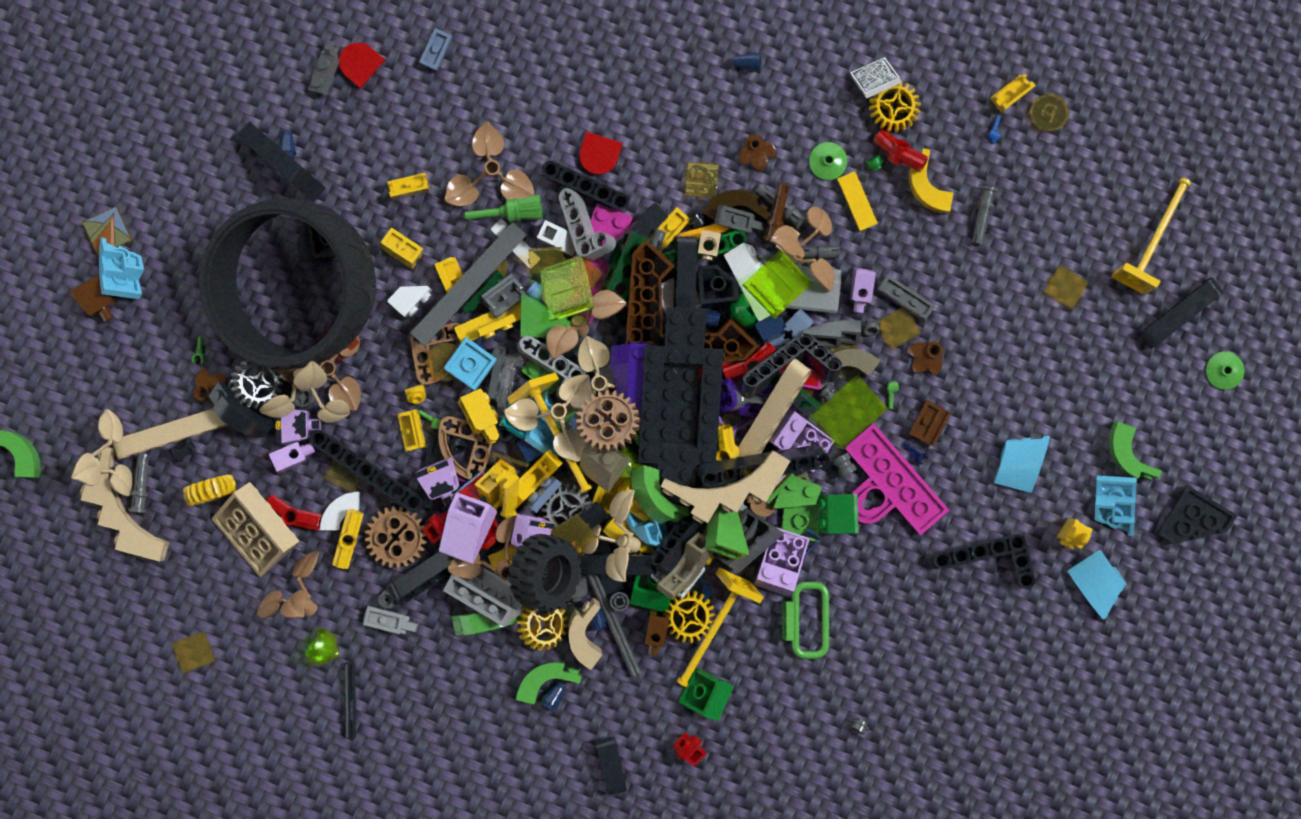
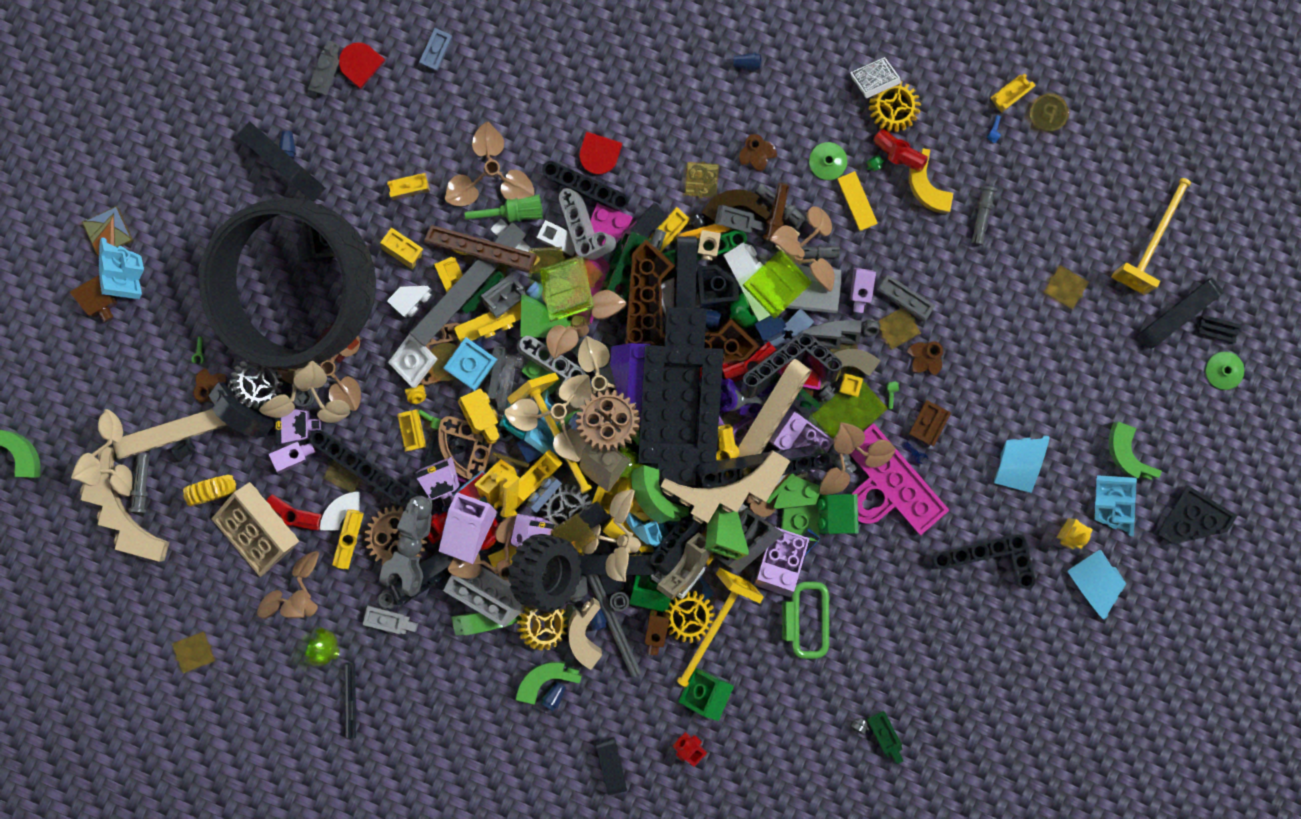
none -> dark grey piece [380,496,432,596]
none -> white tile [388,333,437,388]
none -> reddish brown tile [424,225,537,273]
none -> medium nougat plant [819,423,896,495]
none -> yellow tile [839,373,863,397]
none -> dark green hinge [867,710,904,764]
none -> black tile [1197,315,1241,343]

